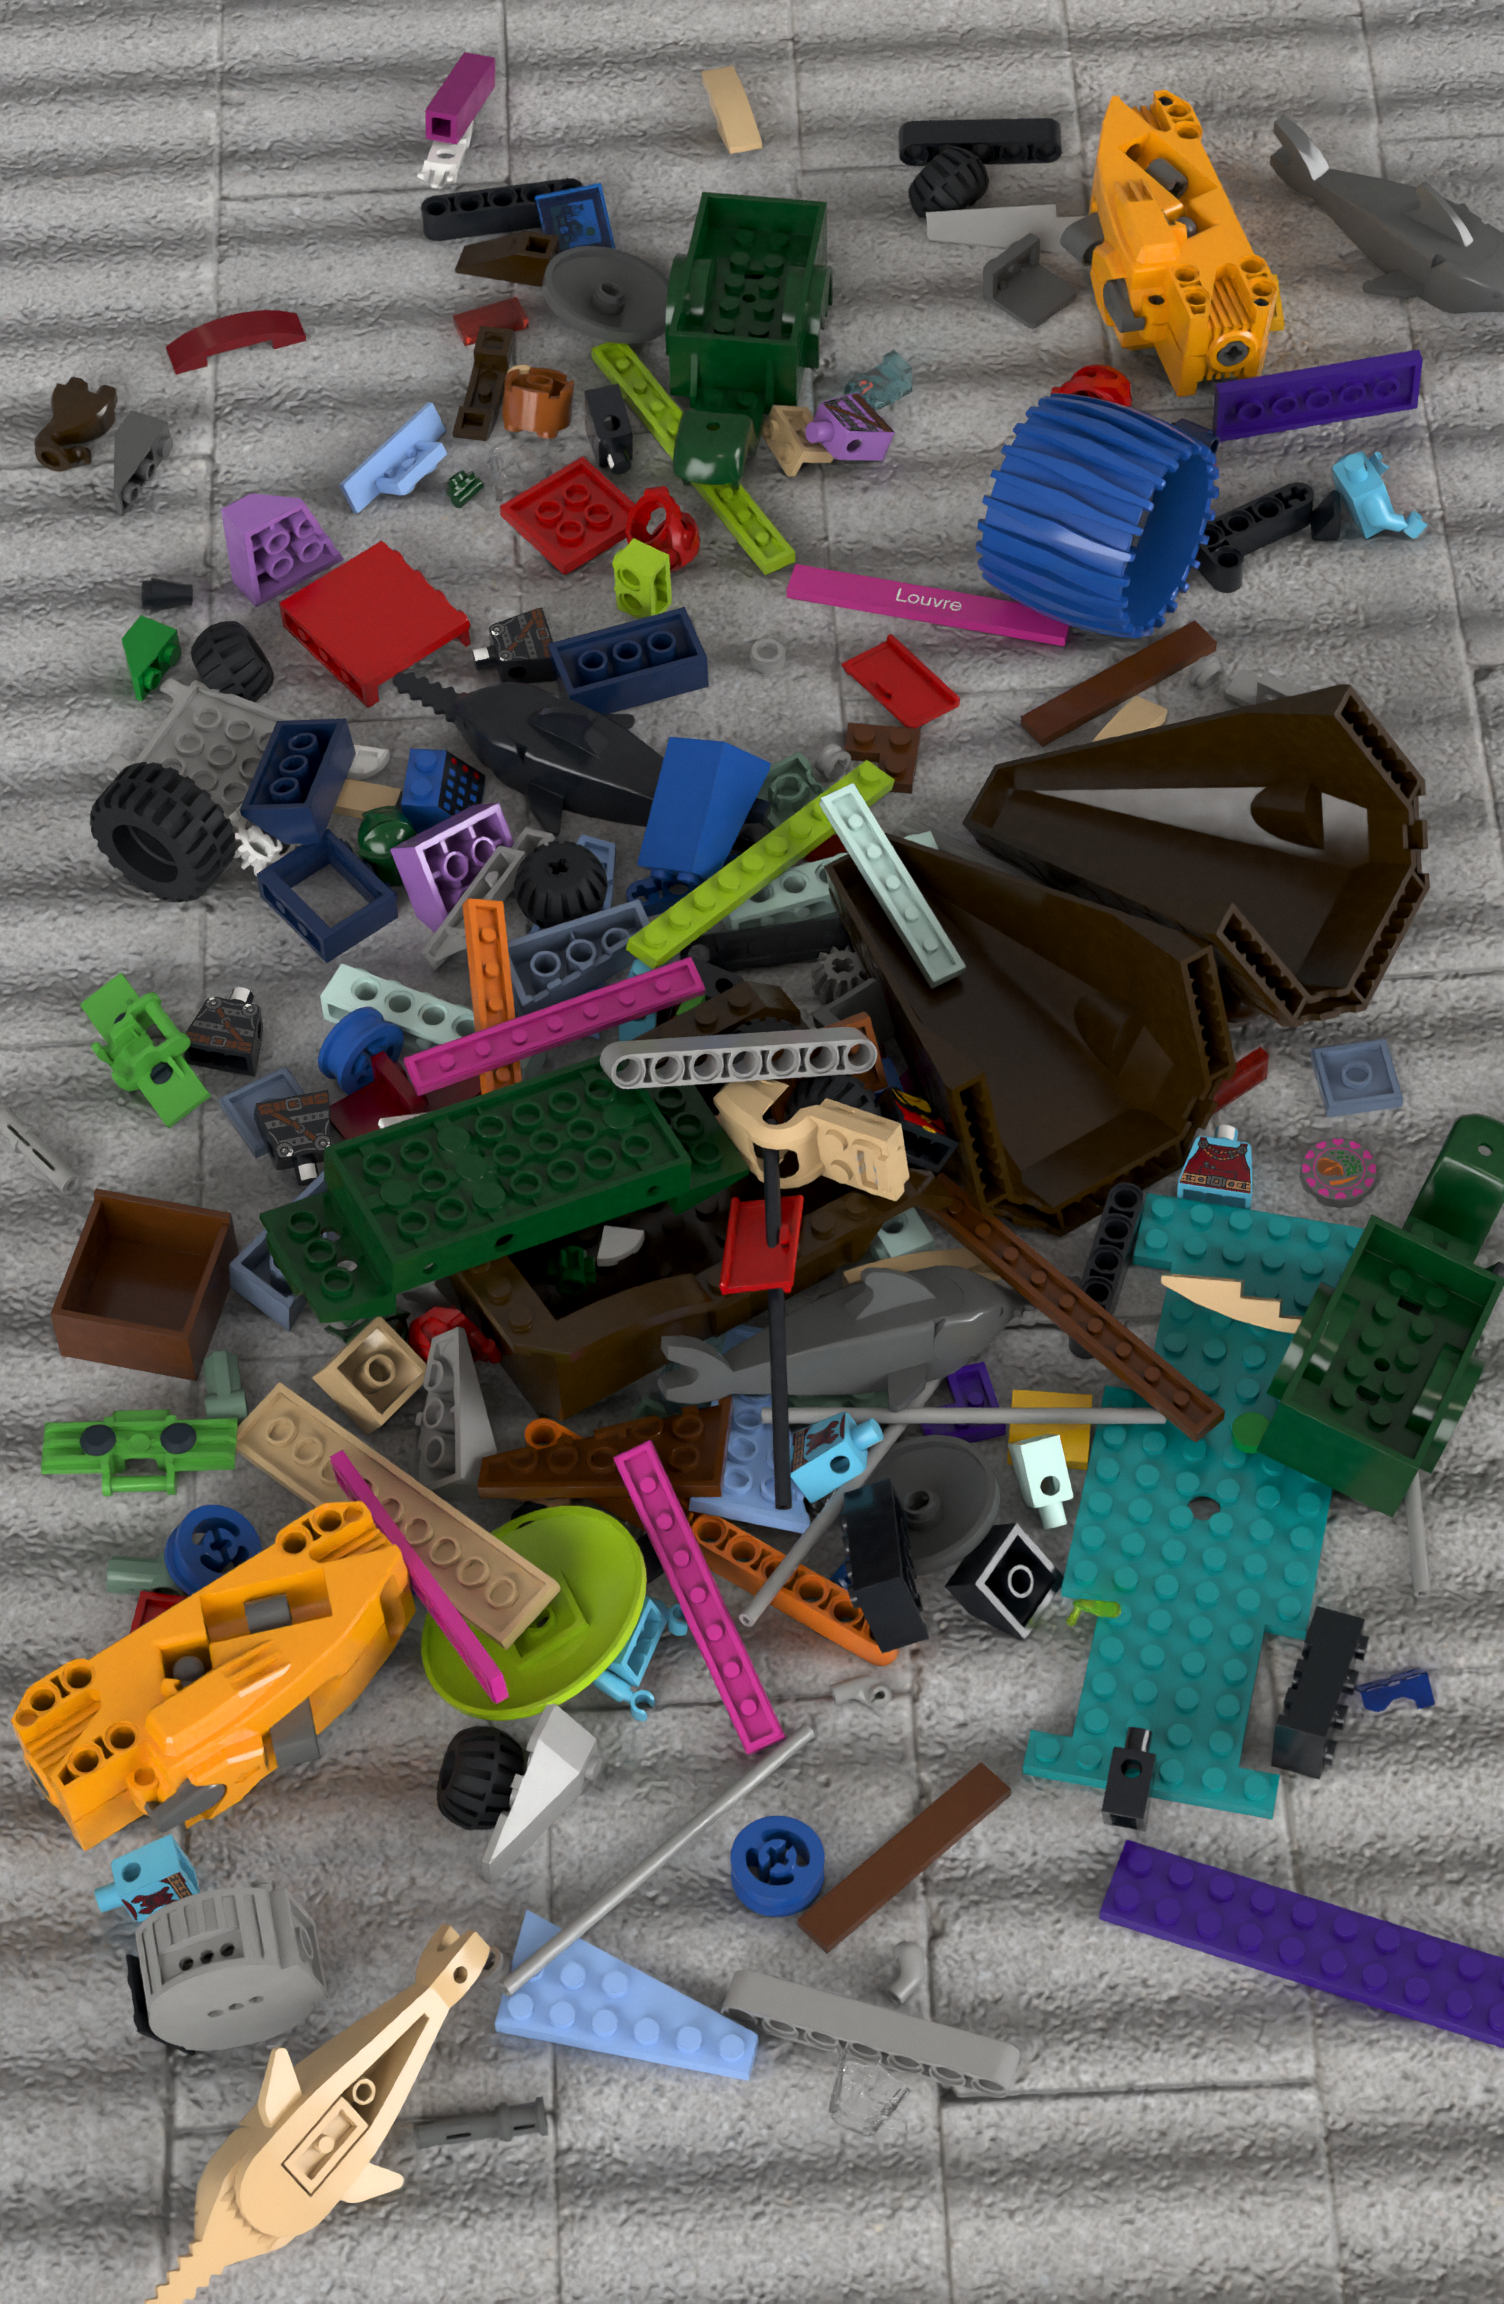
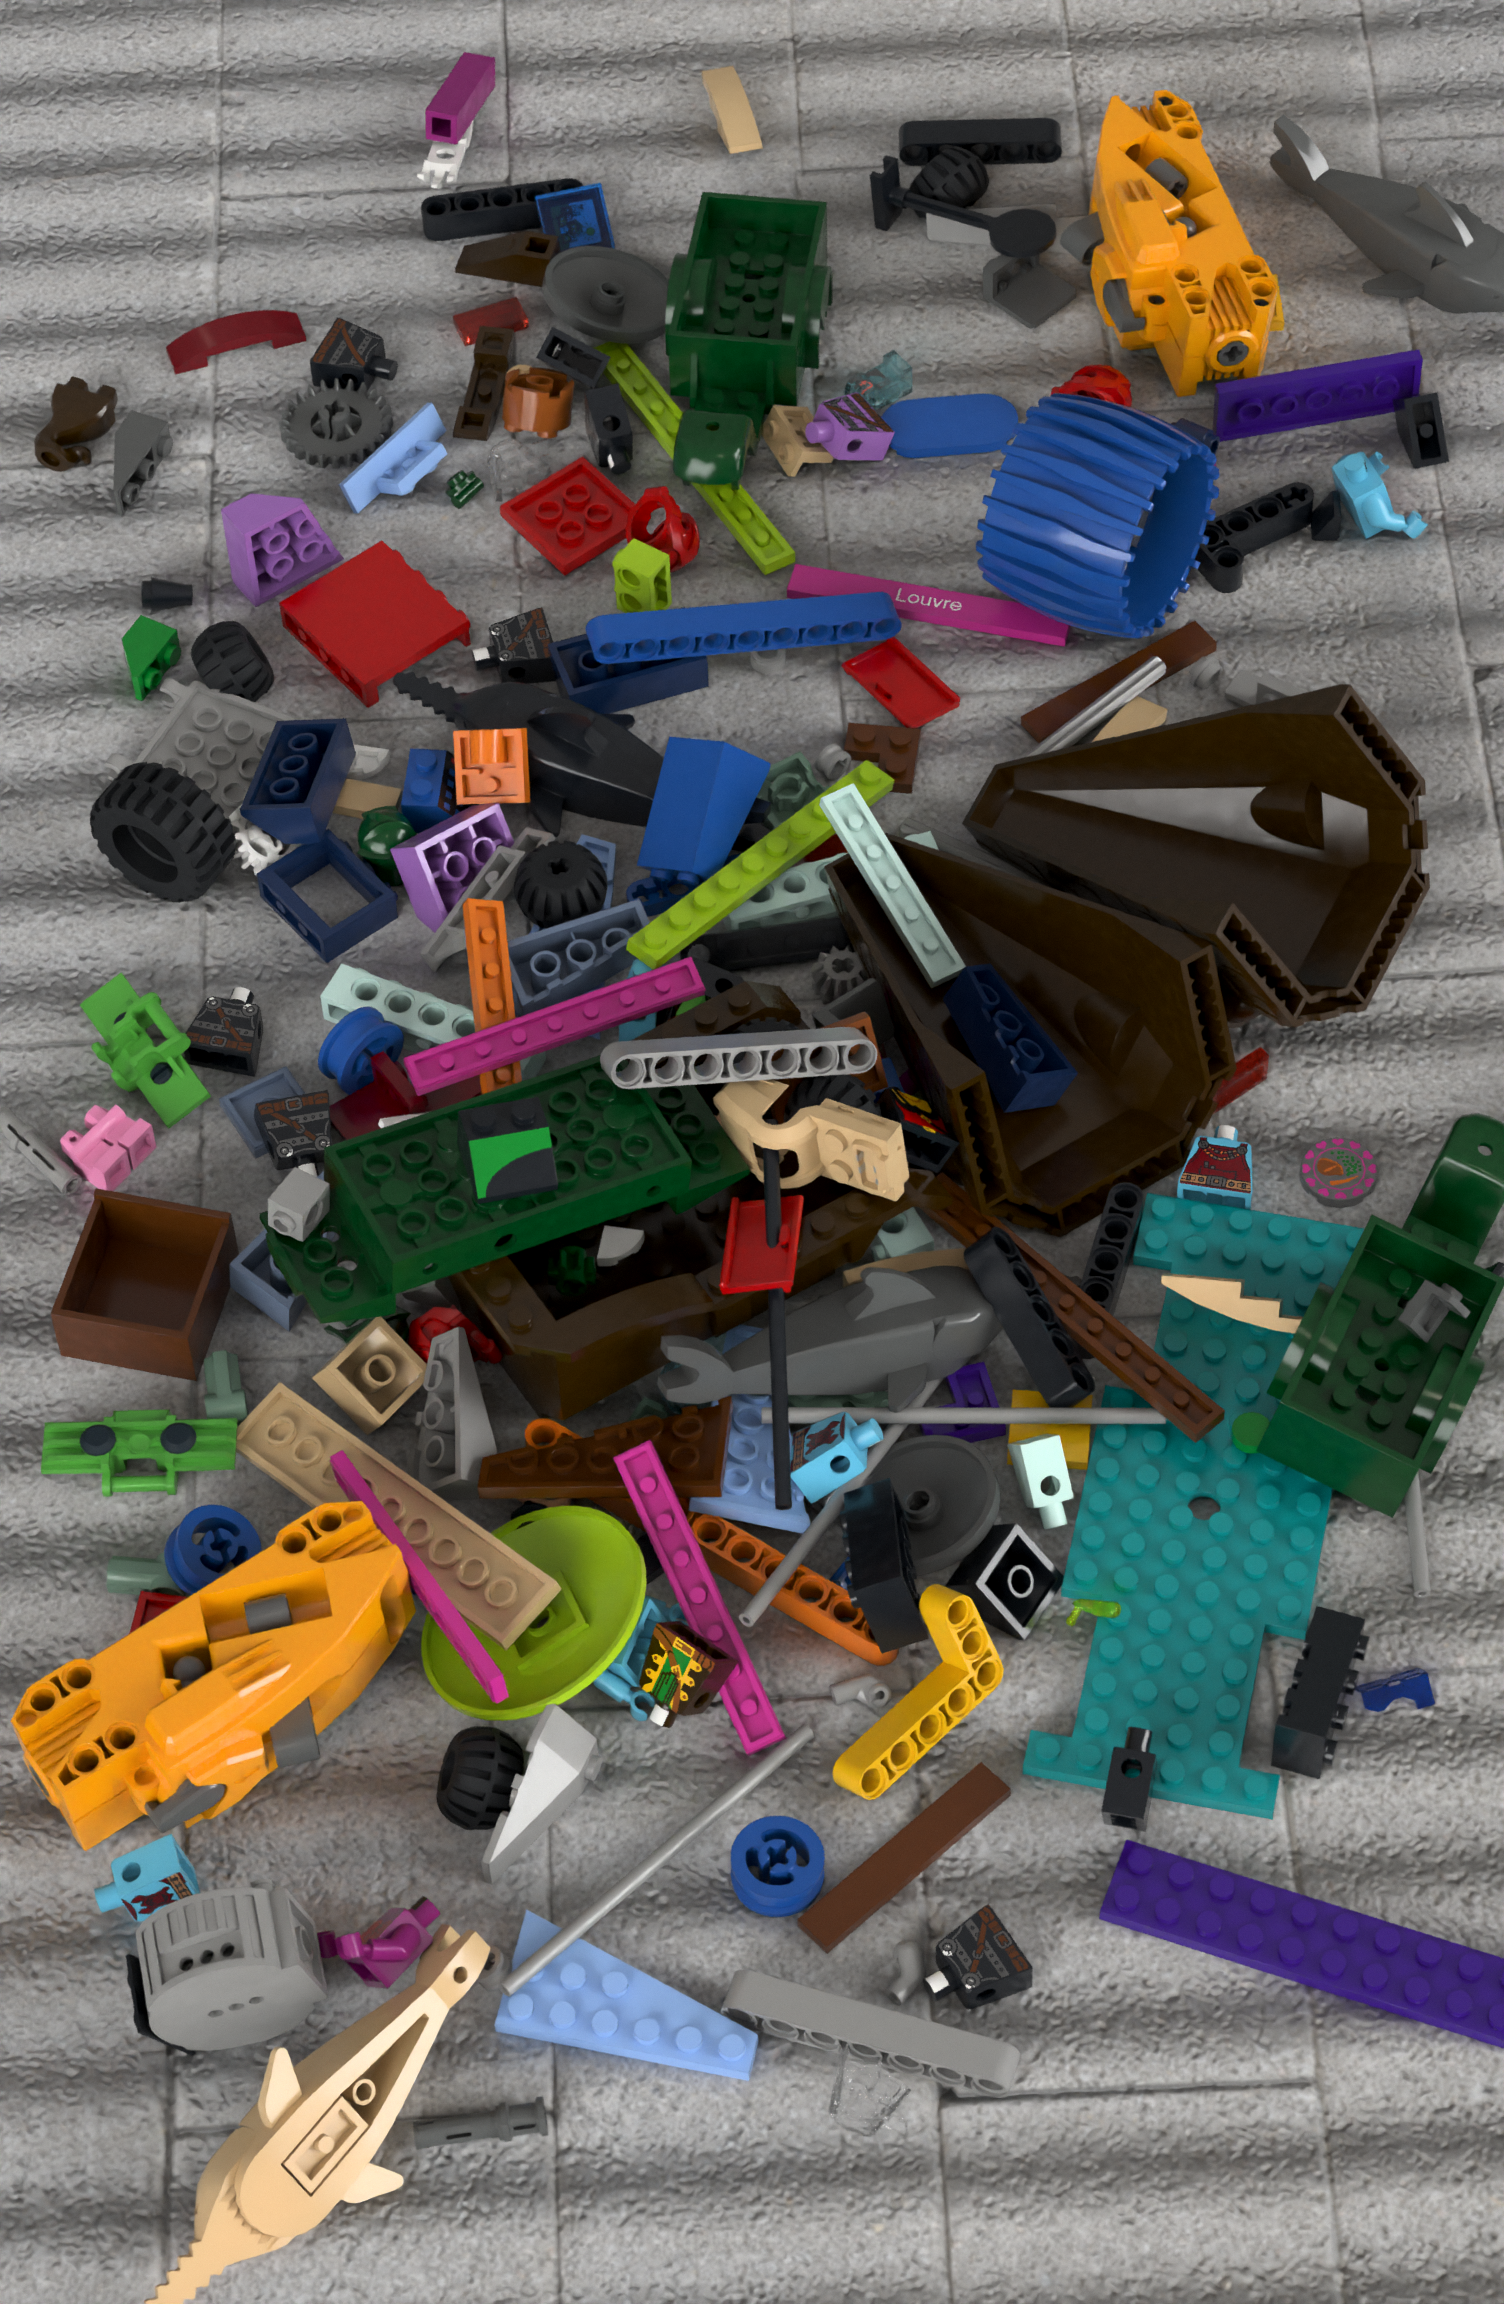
sand blue tile [1310,1038,1403,1117] -> none
none -> bright pink hips [60,1104,156,1191]
none -> light grey brick [268,1167,330,1242]
none -> dark grey gear [279,378,393,469]
none -> black torso [310,318,398,392]
none -> magenta torso [317,1896,440,1989]
none -> orange plate [453,728,530,805]
none -> black slope [457,1097,558,1204]
none -> black torso [536,327,611,389]
none -> blue beam [585,592,902,664]
none -> torso [639,1621,738,1728]
none -> yellow beam [833,1584,1004,1800]
none -> black piece [870,155,1057,258]
none -> blue tile [881,394,1018,458]
none -> torso [923,1904,1033,2010]
none -> dark blue wedge [943,964,1078,1113]
none -> black beam [963,1227,1095,1408]
none -> light grey axle [1021,656,1166,758]
none -> black slope [1392,392,1449,469]
none -> dark grey bracket [1398,1280,1470,1343]

